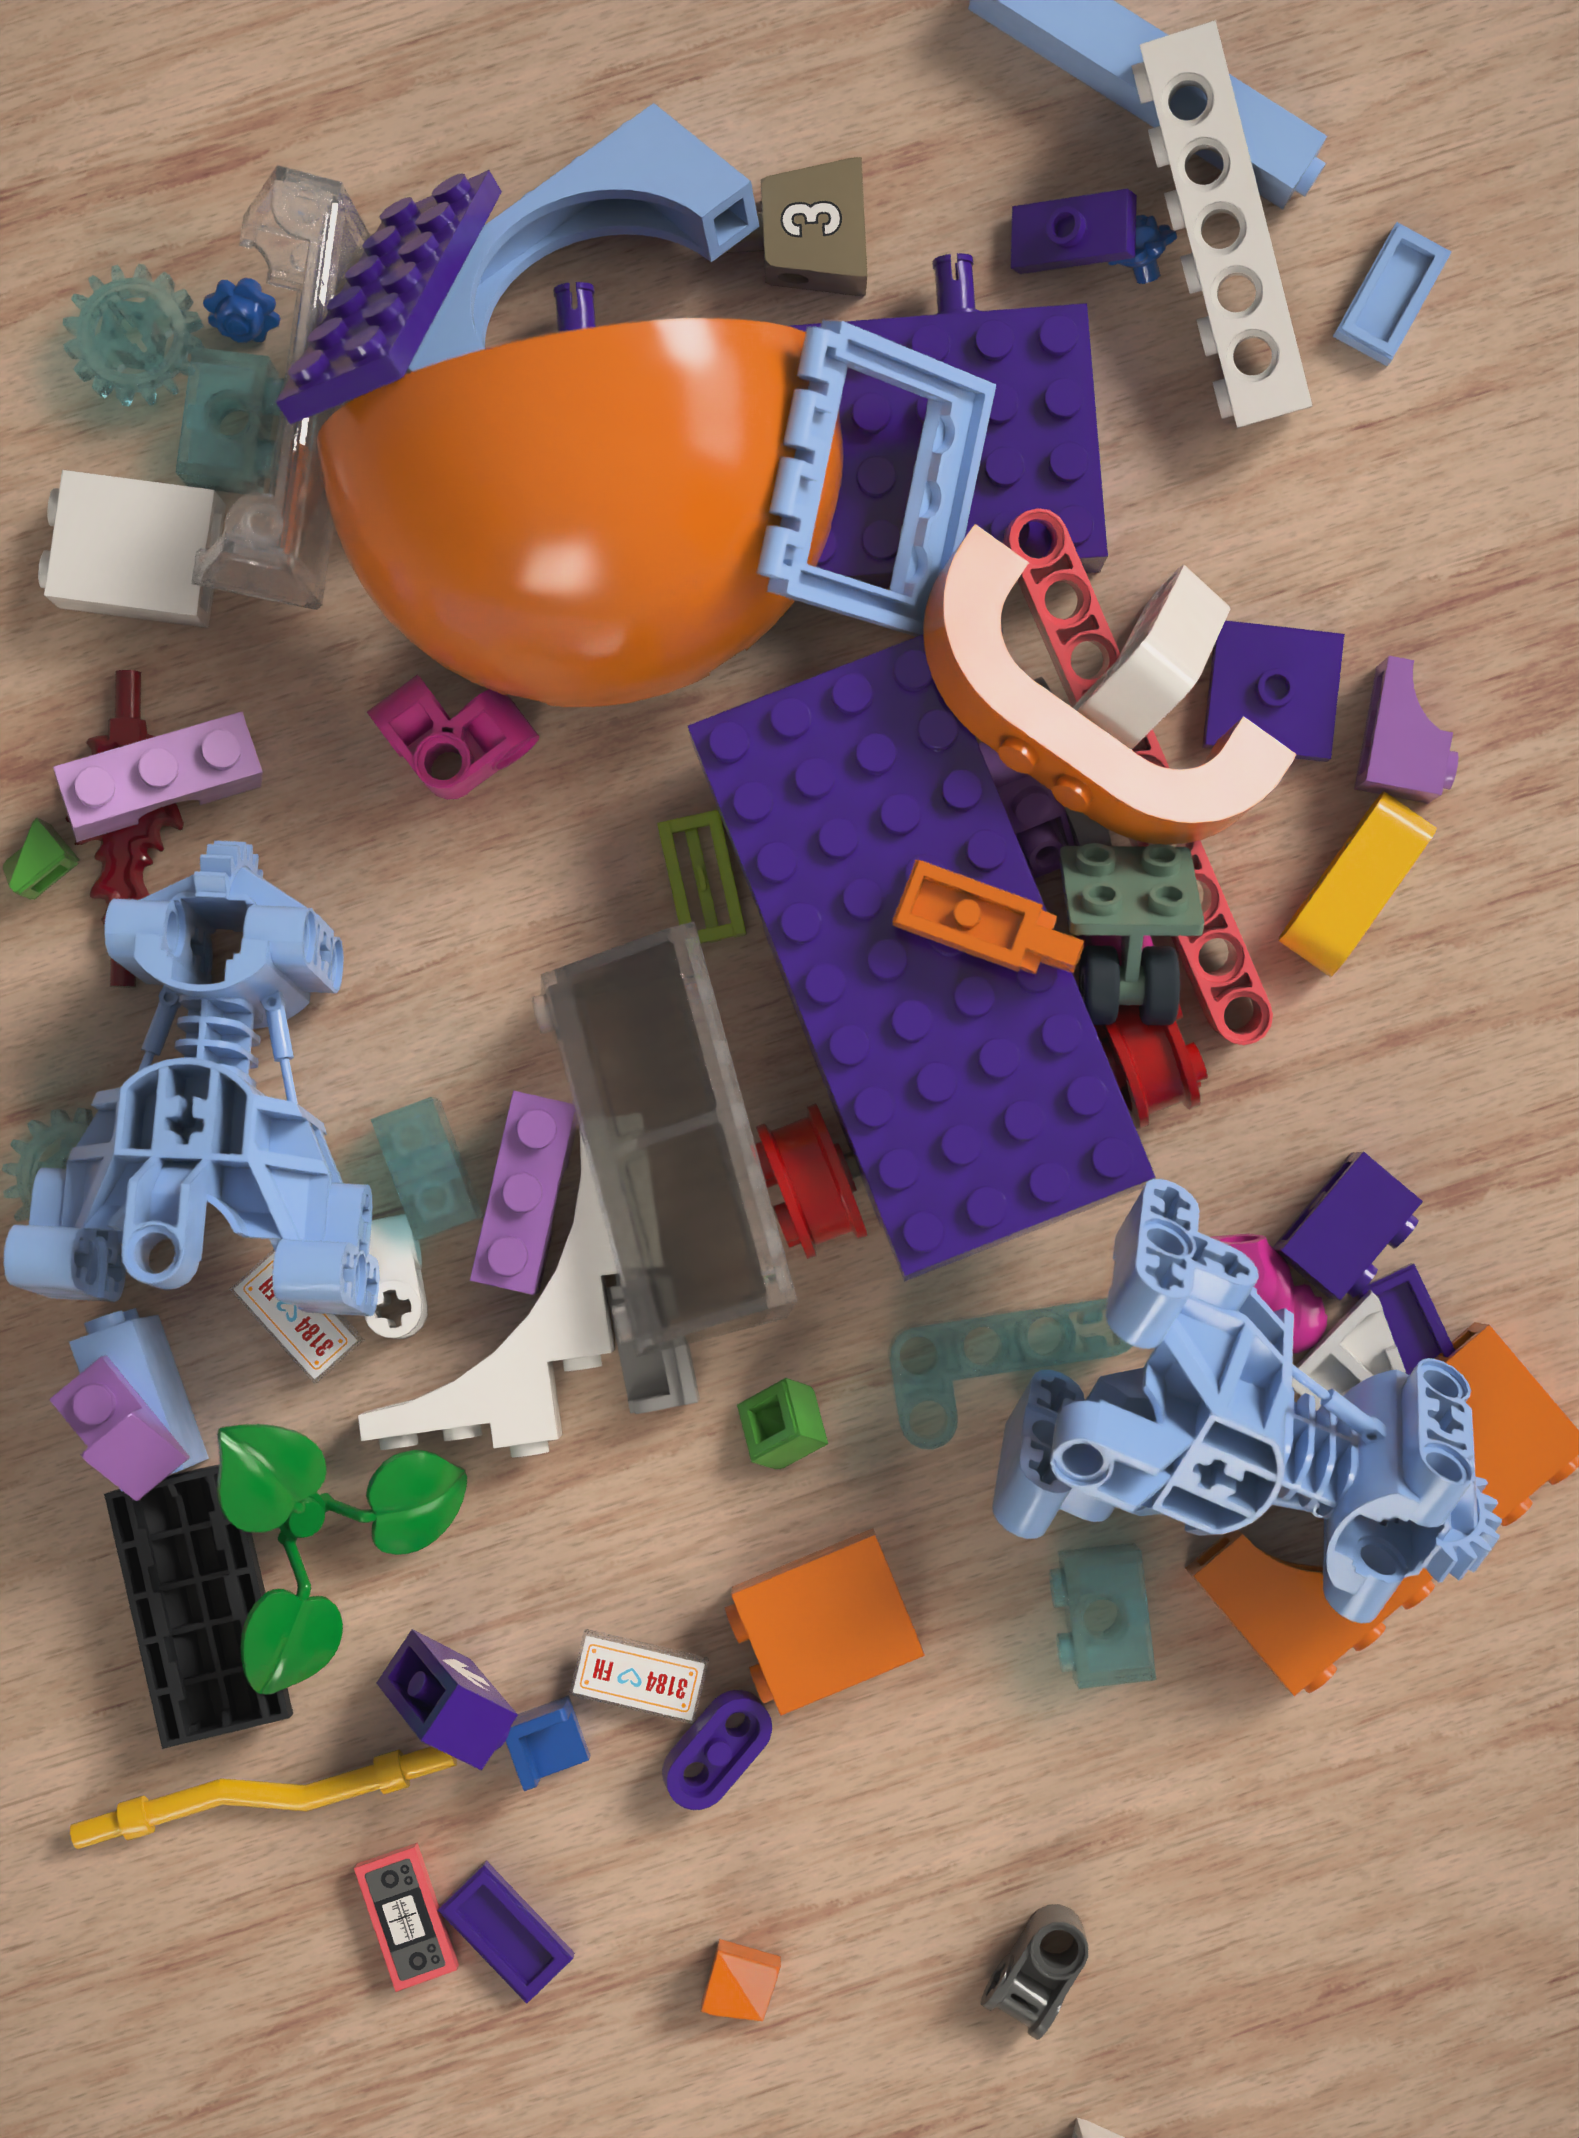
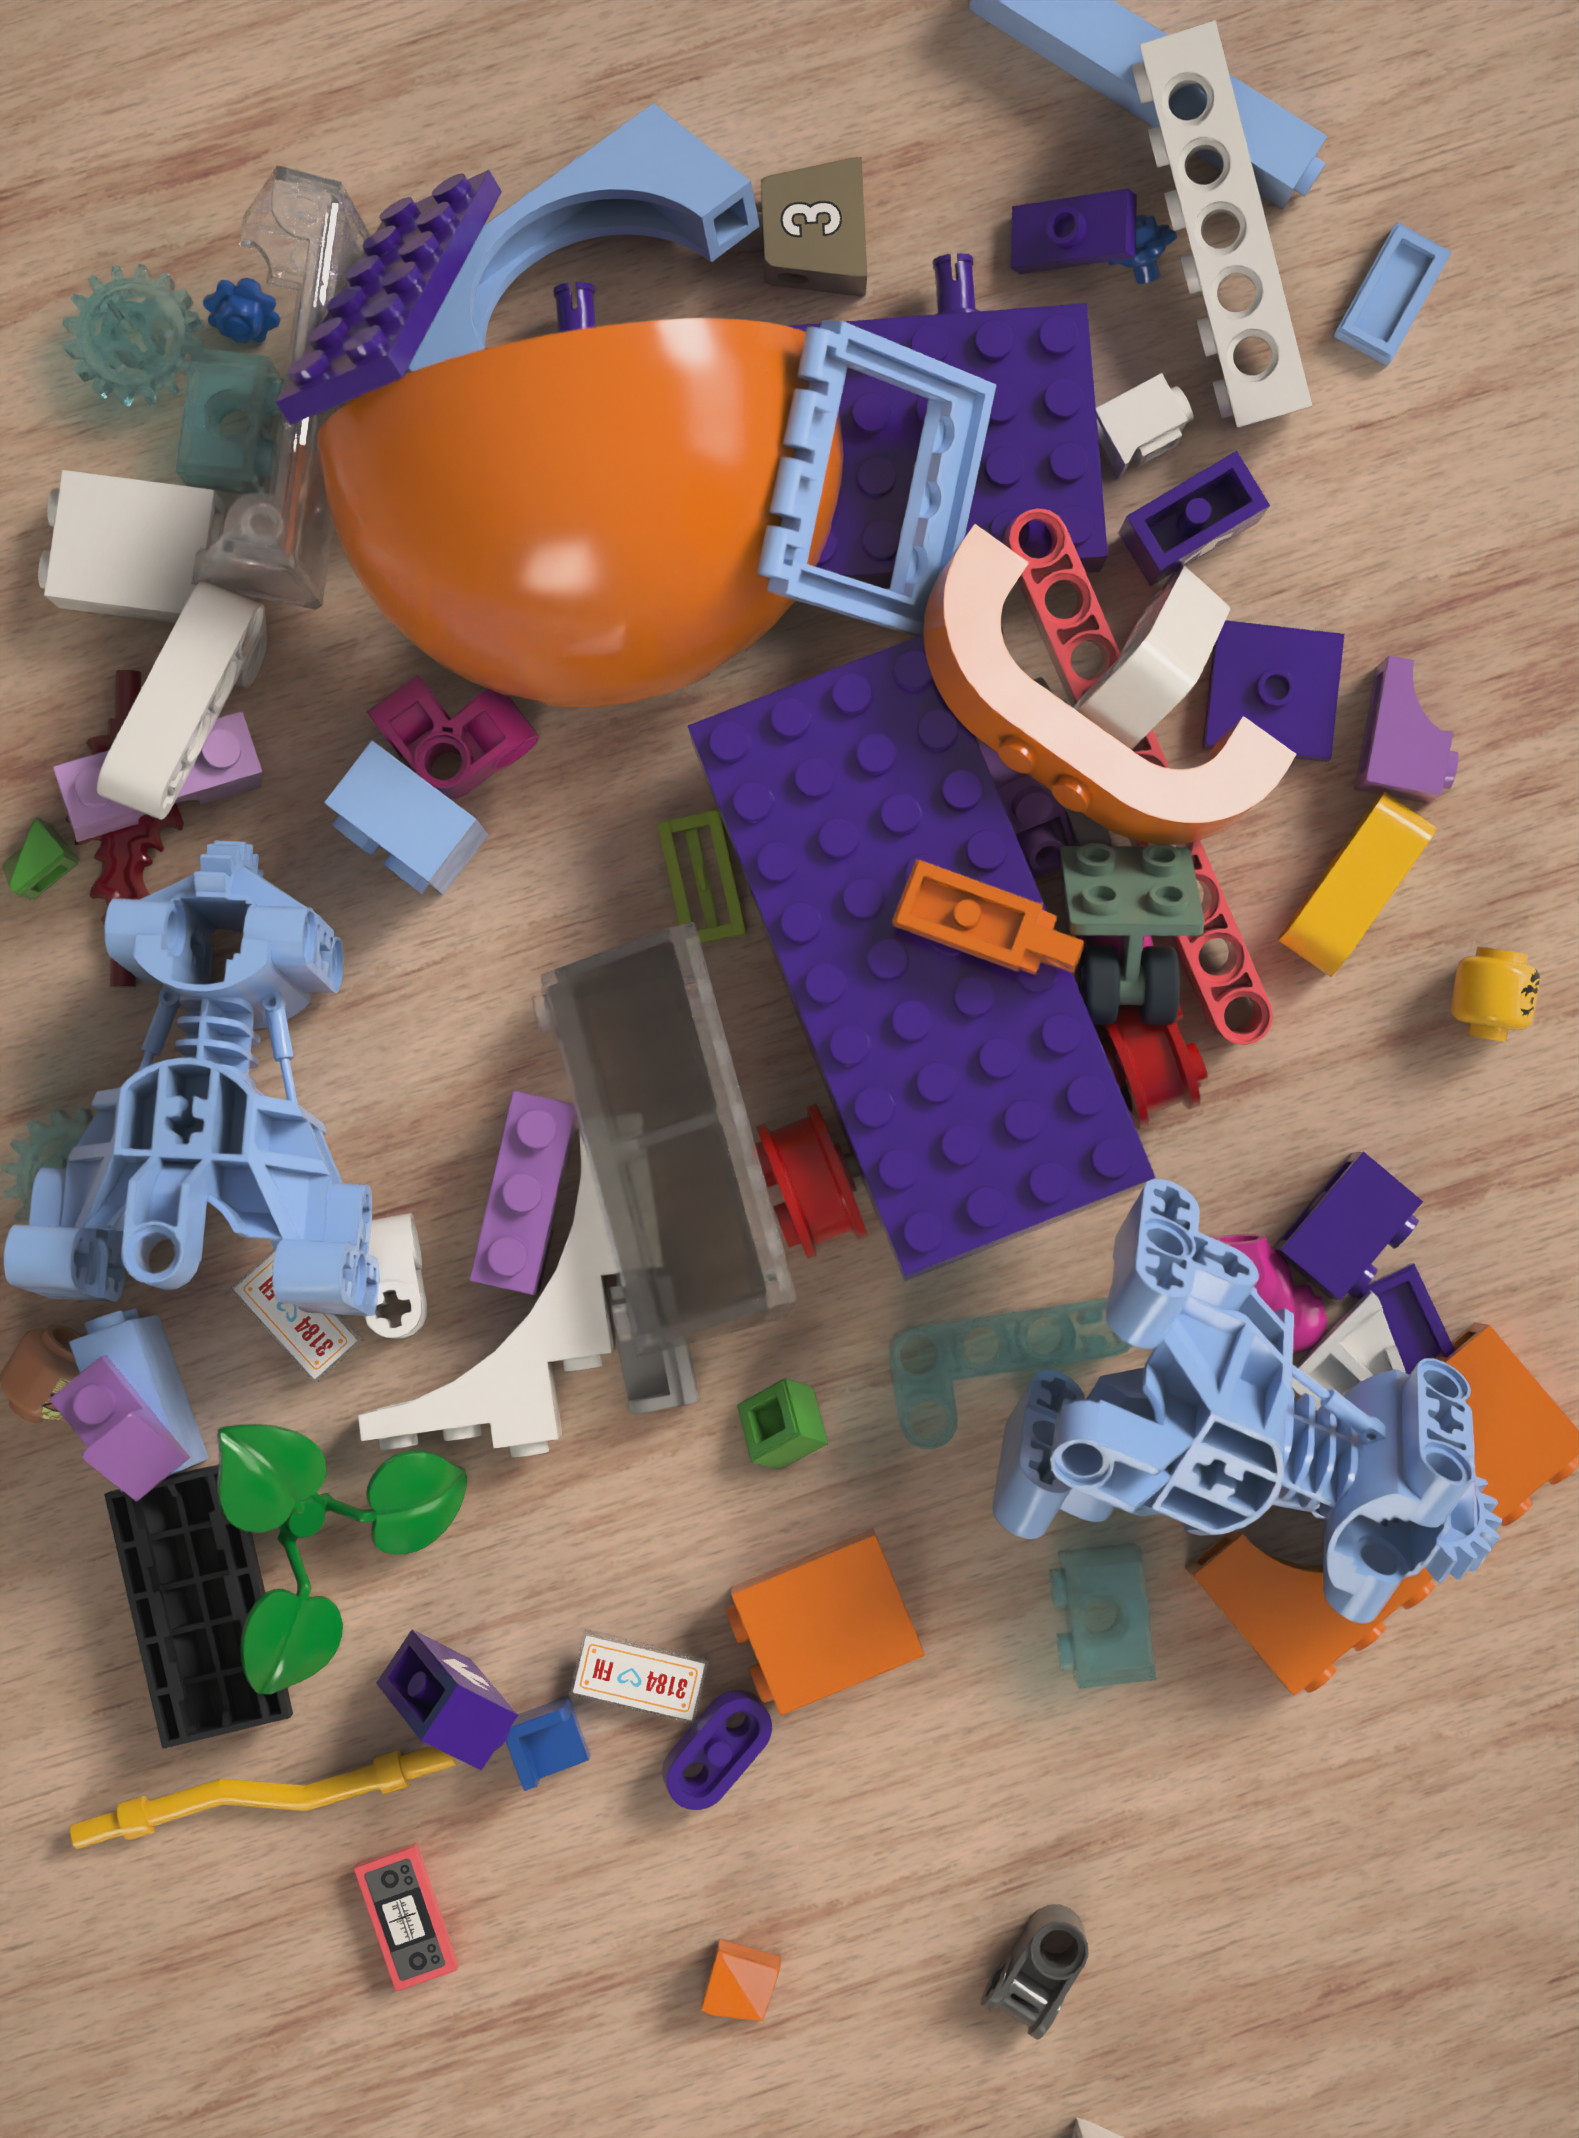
clear light blue brick [371,1097,484,1241] -> none
dark purple tile [438,1860,575,2004] -> none
none -> nougat head [0,1324,83,1423]
none -> white beam [97,581,267,820]
none -> light blue brick [324,741,489,895]
none -> white window [1096,373,1194,479]
none -> dark purple brick [1118,451,1270,587]
none -> yellow head [1450,946,1540,1042]

